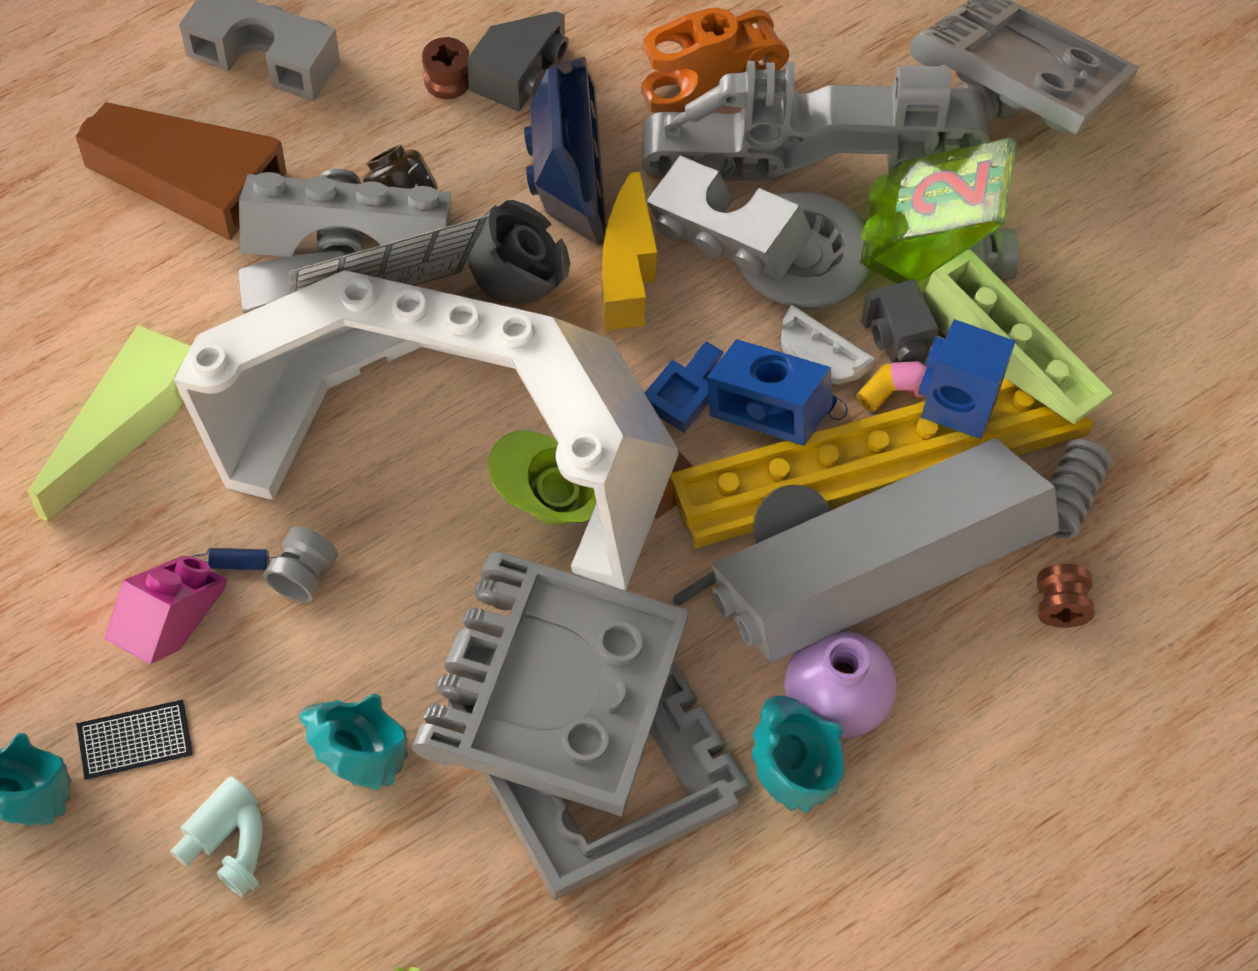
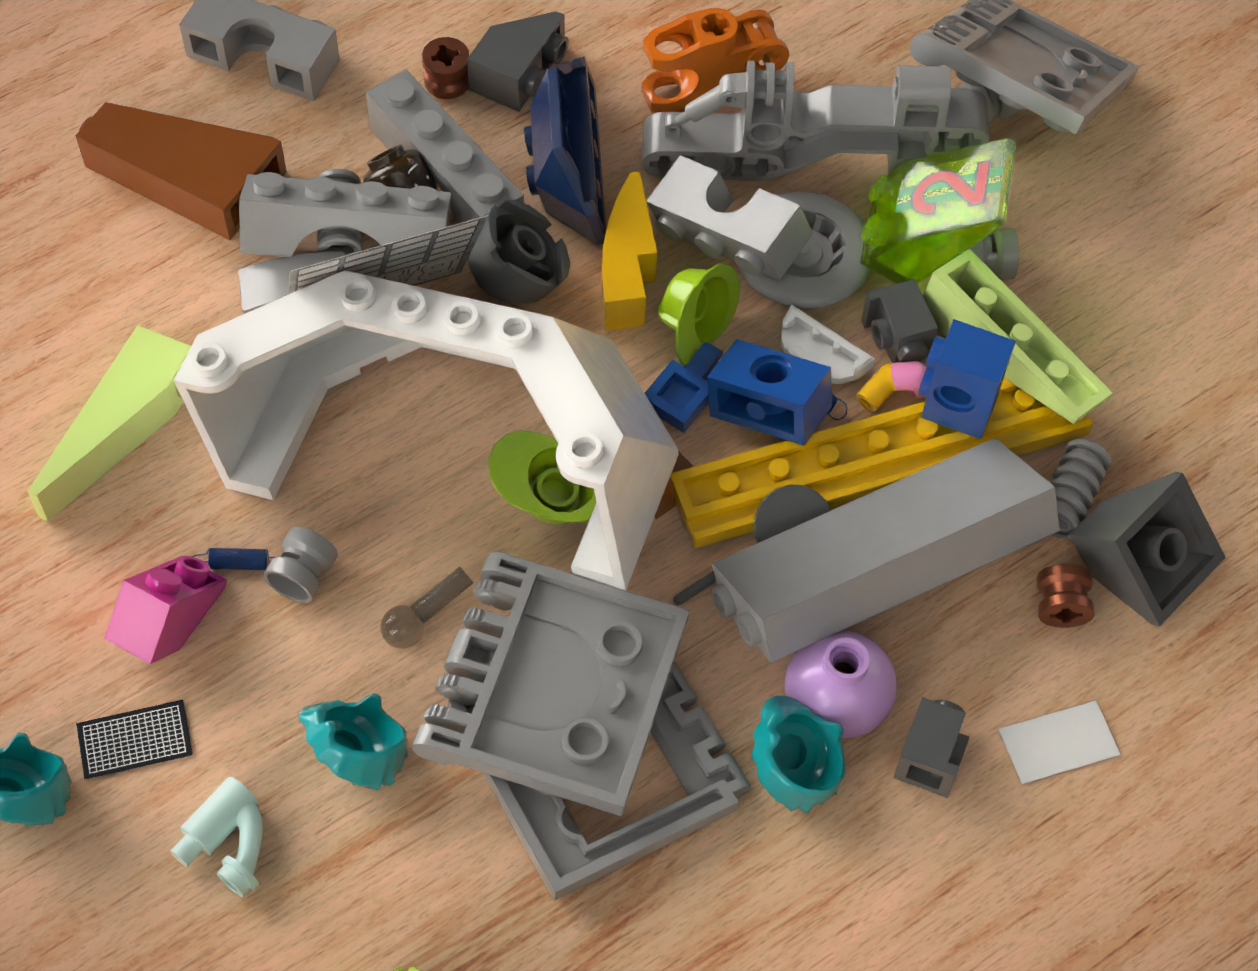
none -> light grey arch [366,69,524,224]
none -> clear smoke bar [380,566,473,649]
none -> lime piece [658,263,740,367]
none -> dark grey brick [894,697,970,798]
none -> white sticker [998,700,1121,784]
none -> dark grey slope [1069,472,1226,626]

